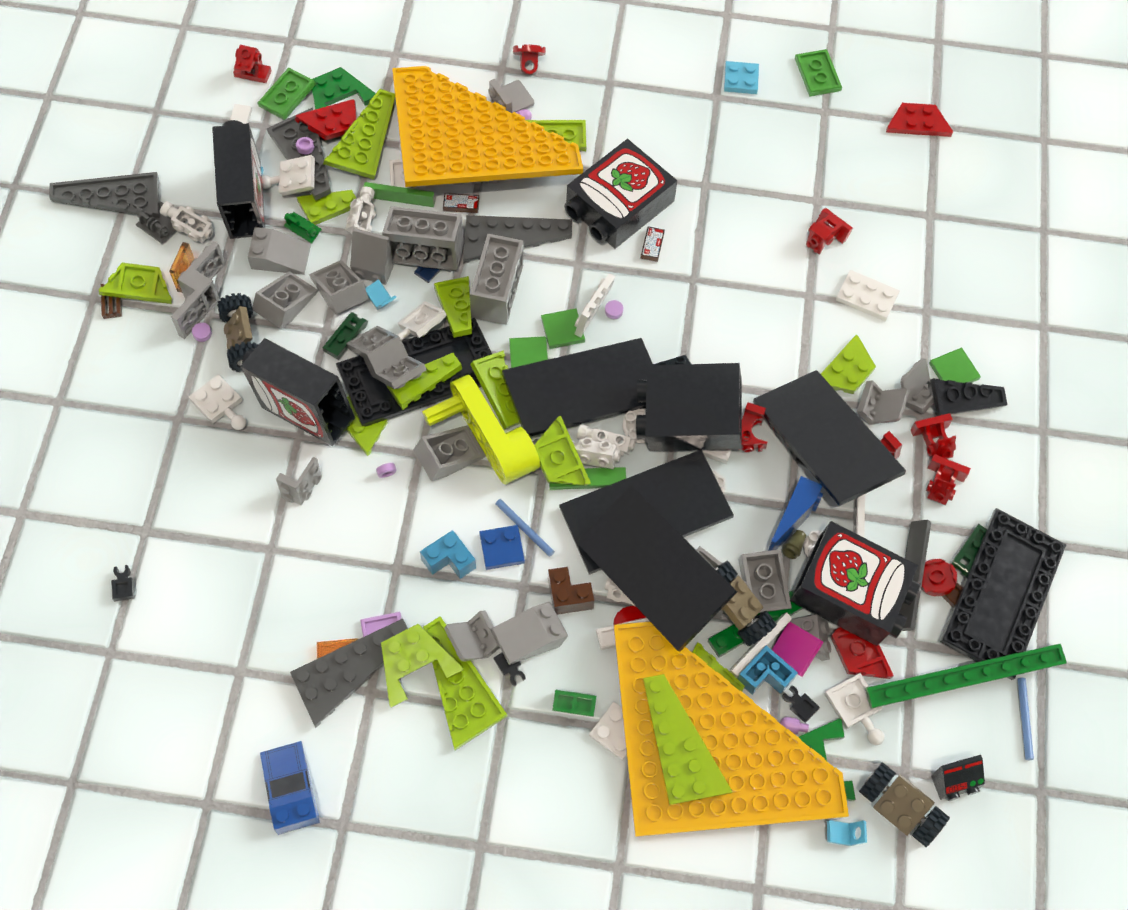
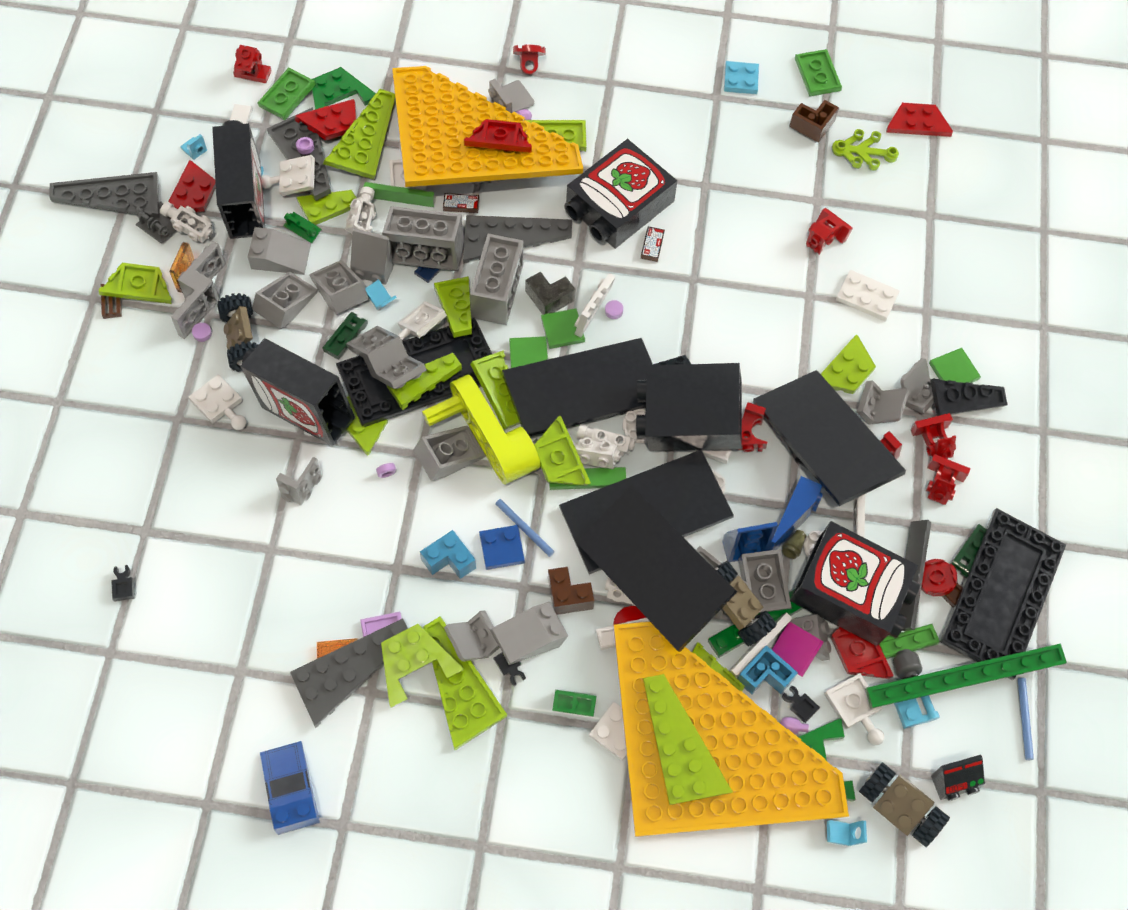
none -> red wing [168,160,216,212]
none -> medium azure bracket [180,134,207,160]
none -> red wing [464,119,532,153]
none -> clear smoke brick [525,271,576,315]
none -> blue slope [722,522,778,563]
none -> reddish brown brick [789,100,839,143]
none -> lime plant [832,129,899,170]
none -> bright green tile [879,624,940,659]
none -> dark grey head [893,649,922,679]
none -> medium azure plate [894,696,940,729]

